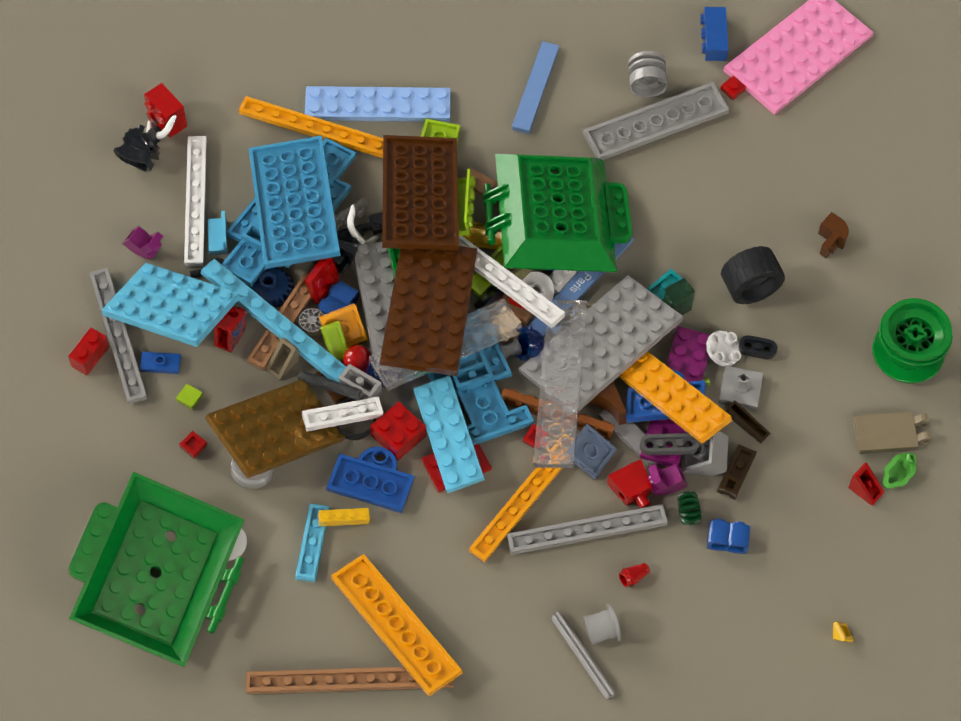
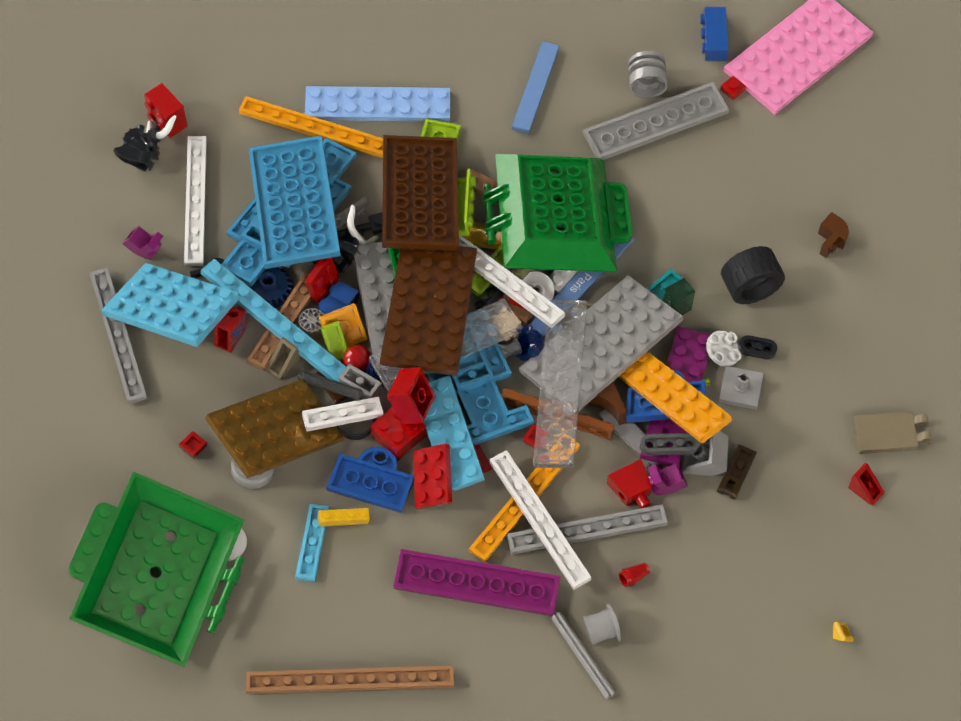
red brick [68,327,110,376] -> none
blue plate [140,352,181,374] -> none
lime tile [176,384,203,410] -> none
medium azure panel [208,211,228,255] -> none
light orange plate [331,554,462,696] -> none
sand blue tile [564,424,617,479] -> none
dark green gear [677,491,702,526] -> none
blue brick [707,519,750,554] -> none
dark brown piece [725,400,771,443] -> none
green wheel [872,298,953,383] -> none
bright green arm [883,453,917,489] -> none
none -> red brick [387,367,436,425]
none -> magenta plate [393,549,560,616]
none -> red plate [413,443,452,510]
none -> white plate [490,450,591,590]

